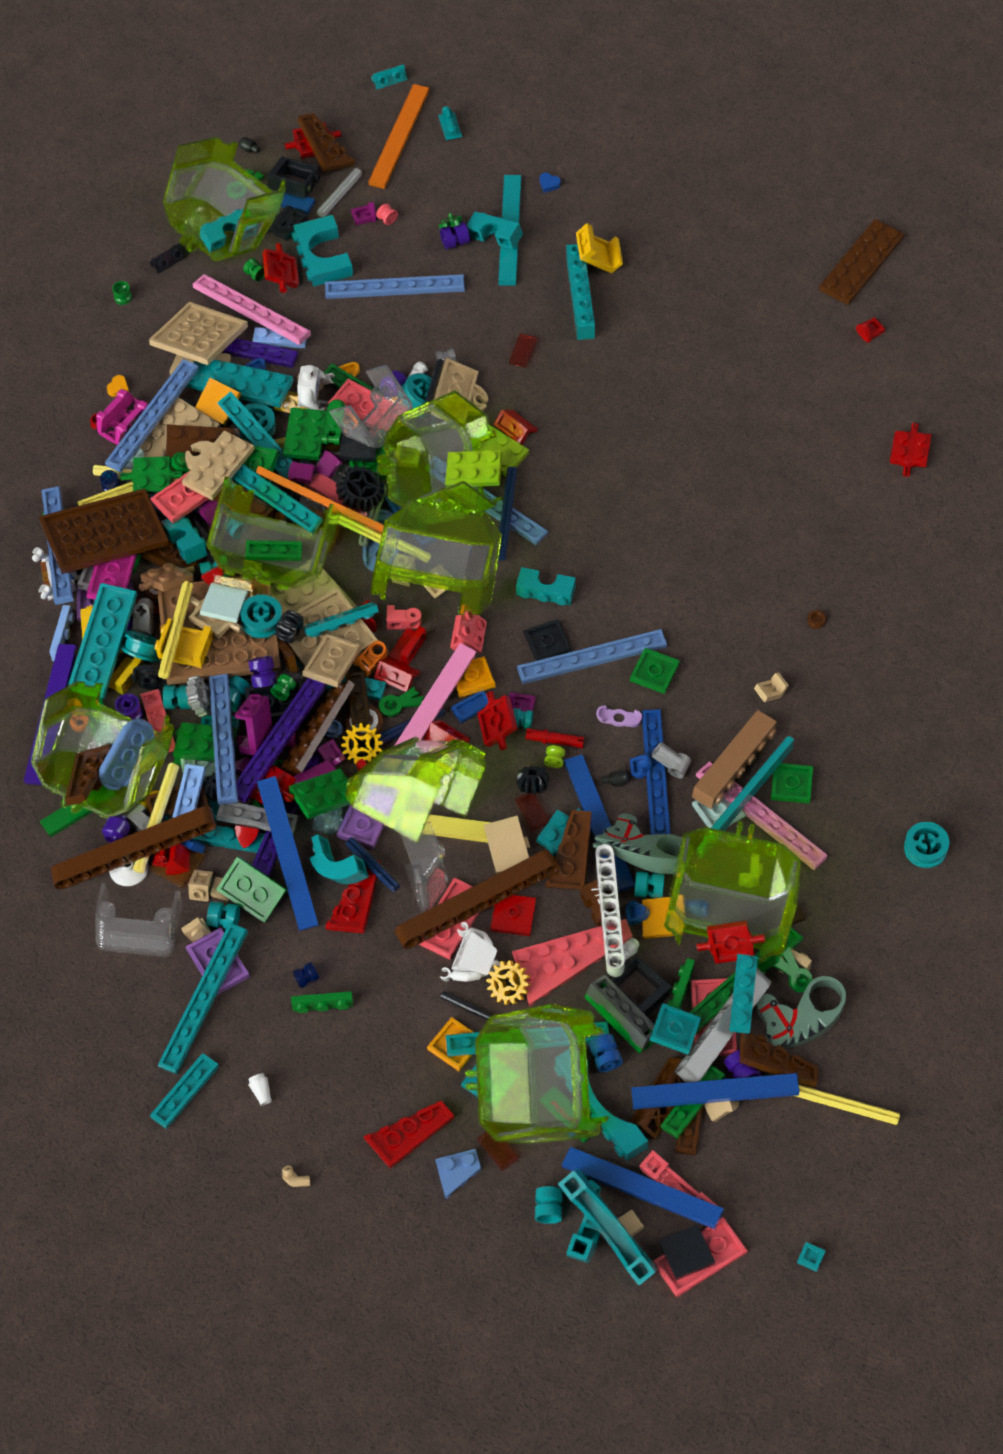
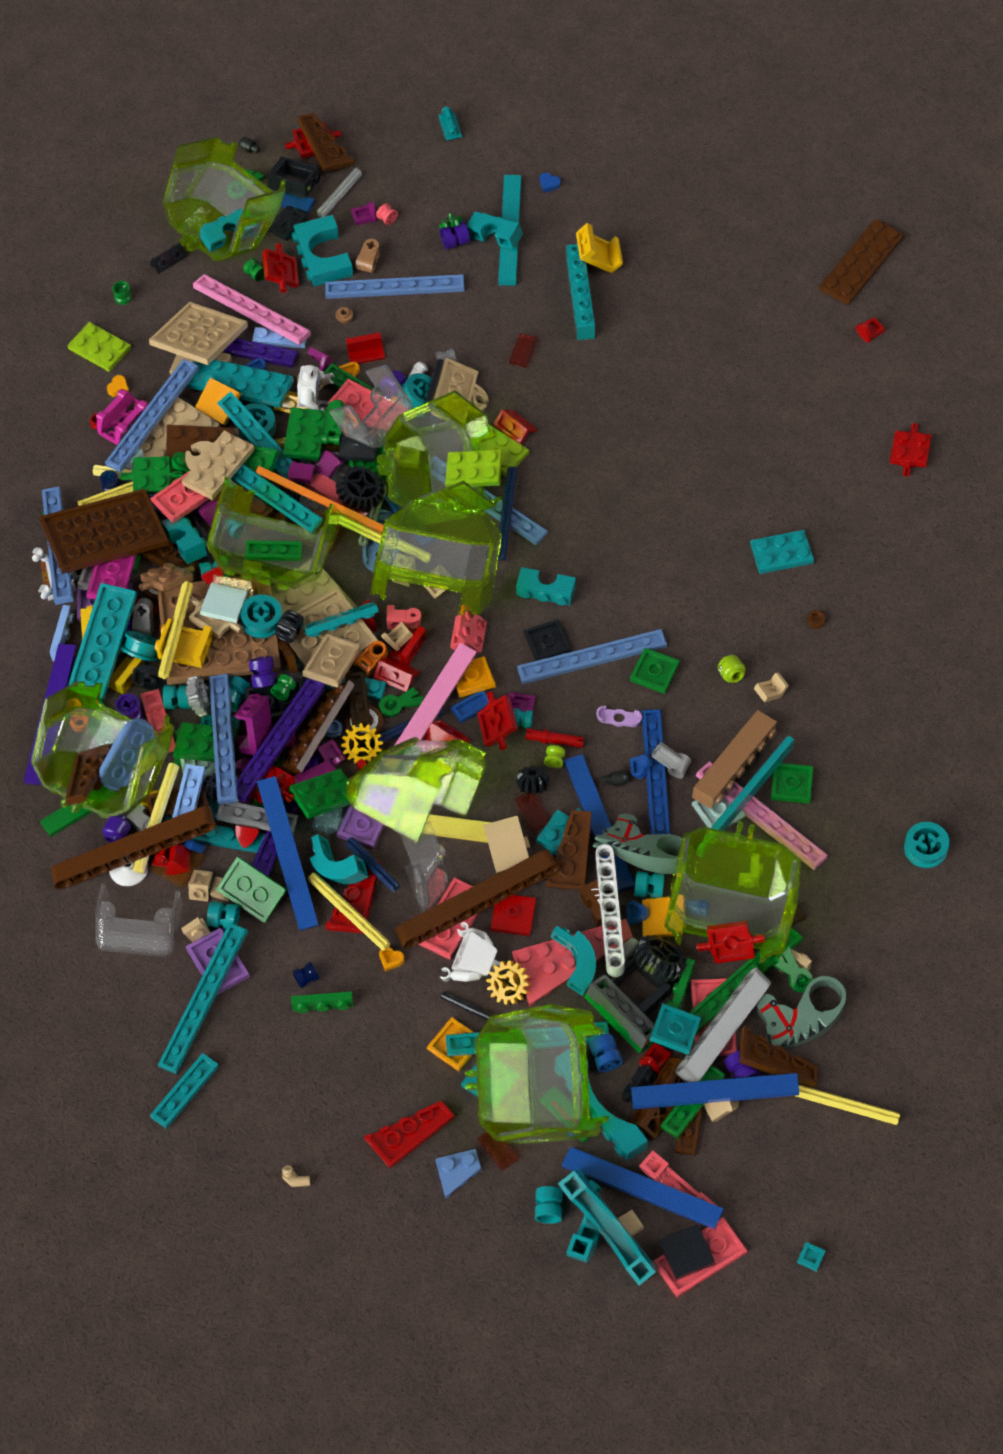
white cone [249,1073,272,1106] -> none
orange tile [369,84,429,189] -> none
teal hinge [371,64,407,90] -> none
teal plate [729,954,758,1034] -> none
none -> lime plate [67,322,131,372]
none -> magenta tile [307,347,333,372]
none -> light yellow axle [308,872,390,950]
none -> medium nougat plate [336,307,353,324]
none -> red panel [346,332,385,364]
none -> medium nougat piece [355,239,380,273]
none -> light orange tile [379,947,405,972]
none -> tan tile [381,622,413,651]
none -> teal arch [550,926,596,996]
none -> black hinge [621,1064,657,1105]
none -> black gear [633,935,687,982]
none -> red tile [638,1042,671,1076]
none -> lime head [717,655,746,683]
none -> teal plate [750,530,814,574]

